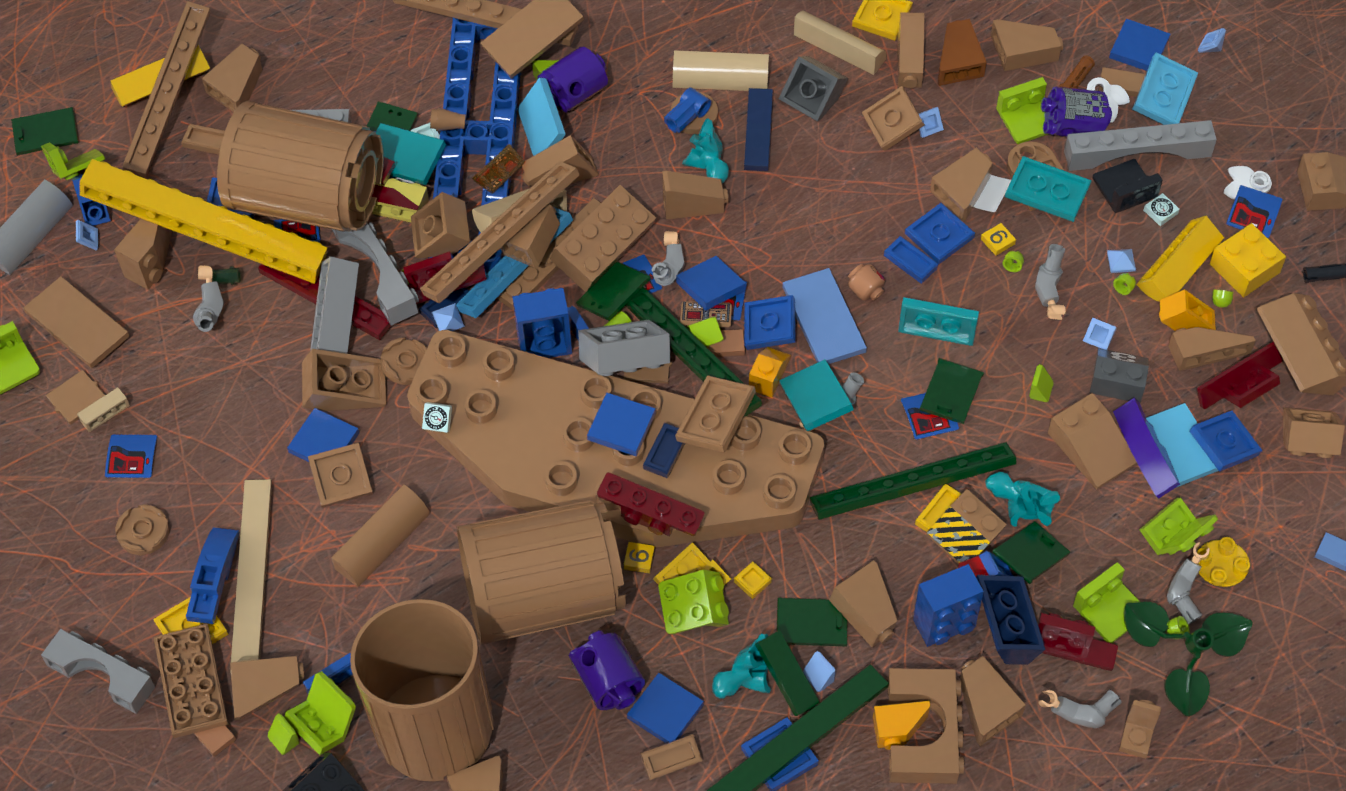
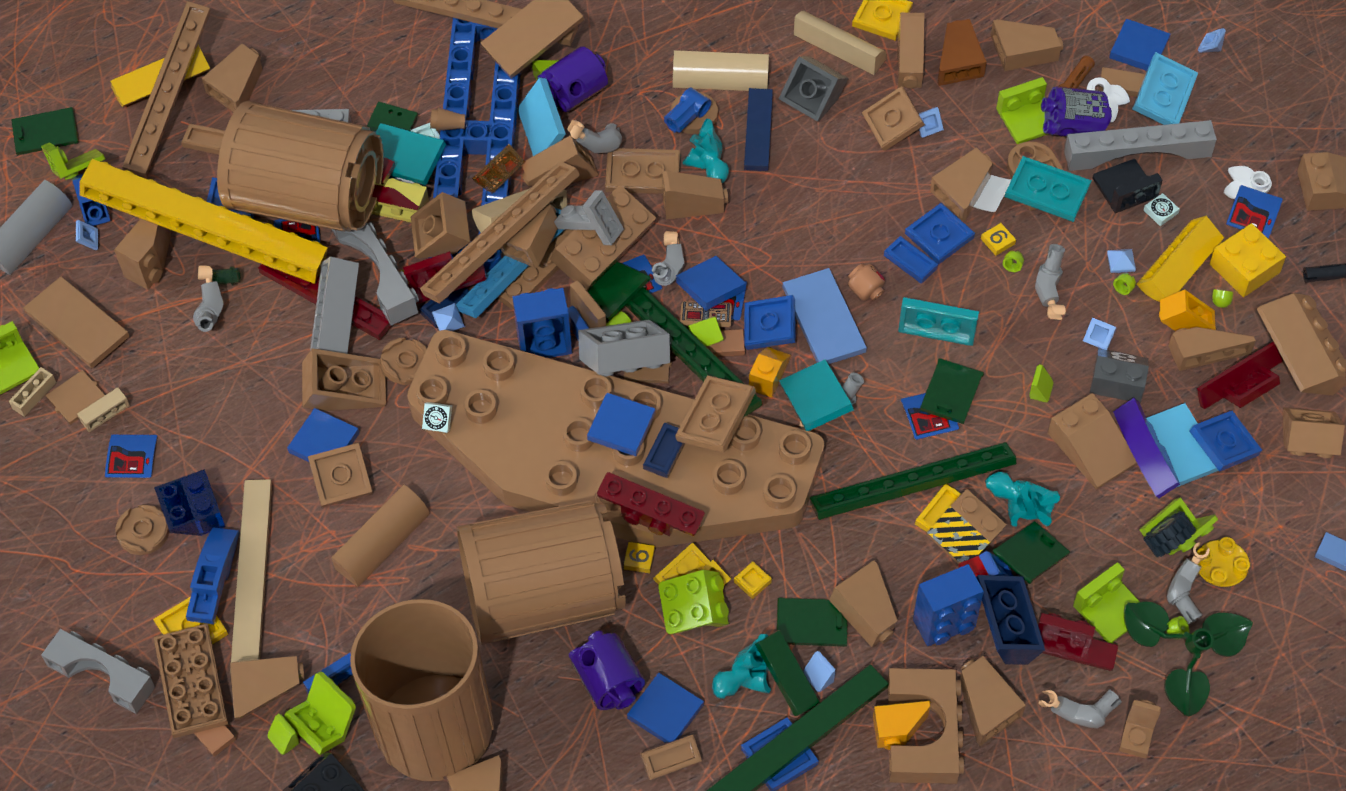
none -> tan piece [9,367,56,417]
none -> clear blue slope [154,469,226,536]
none -> light grey bracket [554,190,624,245]
none -> light grey arm [567,120,622,153]
none -> medium nougat tile [570,281,606,329]
none -> medium nougat tile [605,148,680,194]
none -> black wheel [1143,511,1196,557]

